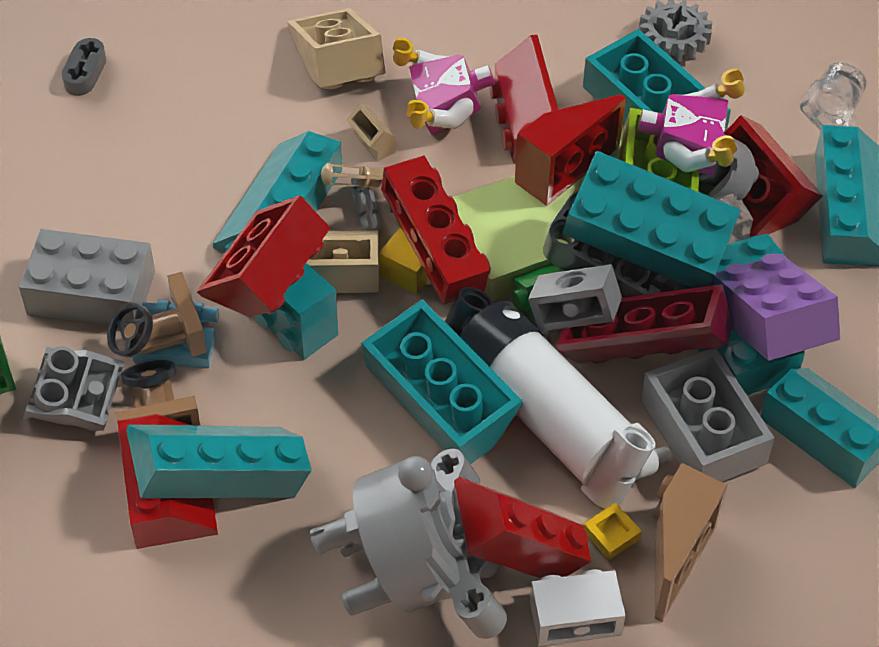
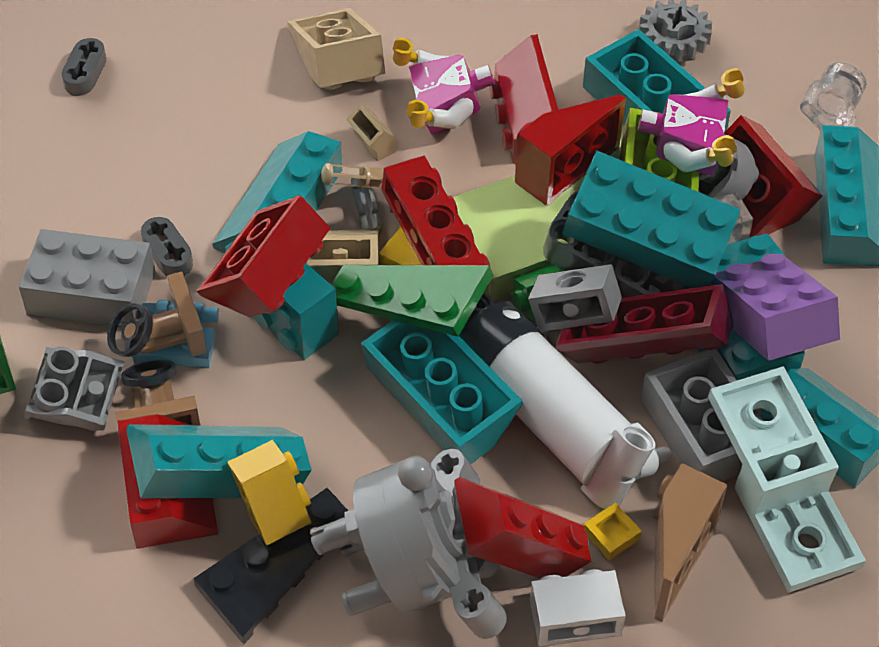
none -> dark grey beam [141,217,193,276]
none -> black wing [194,487,348,645]
none -> yellow brick [227,440,311,546]
none -> wing [331,265,493,337]
none -> light aqua bracket [708,366,866,593]

